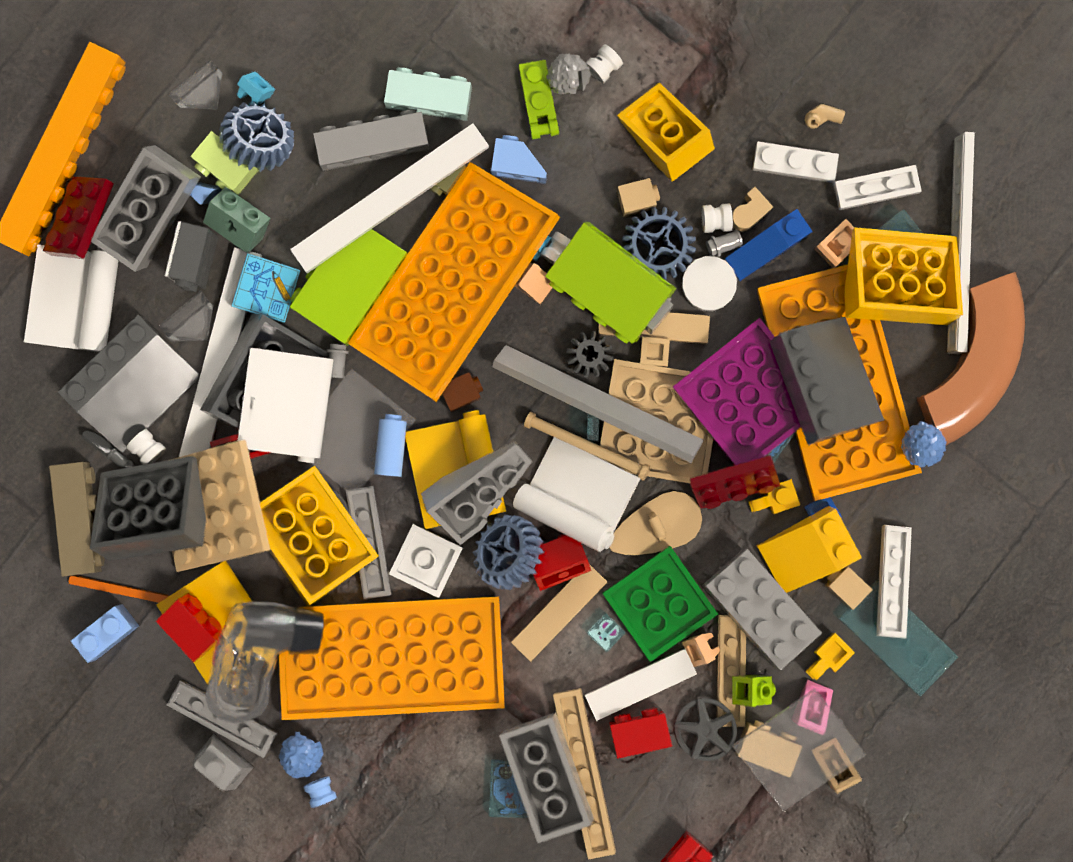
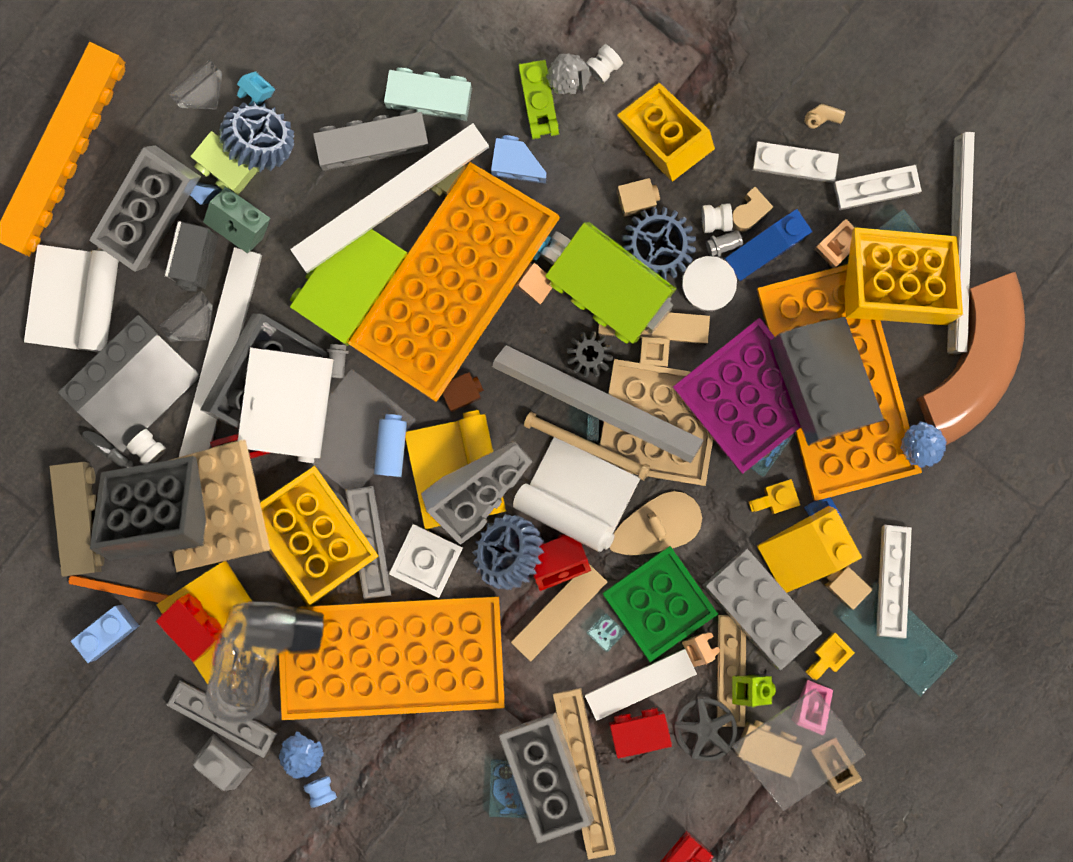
dark red plate [43,176,114,259] -> none
medium azure tile [231,253,300,323] -> none
dark red plate [689,455,780,509] -> none

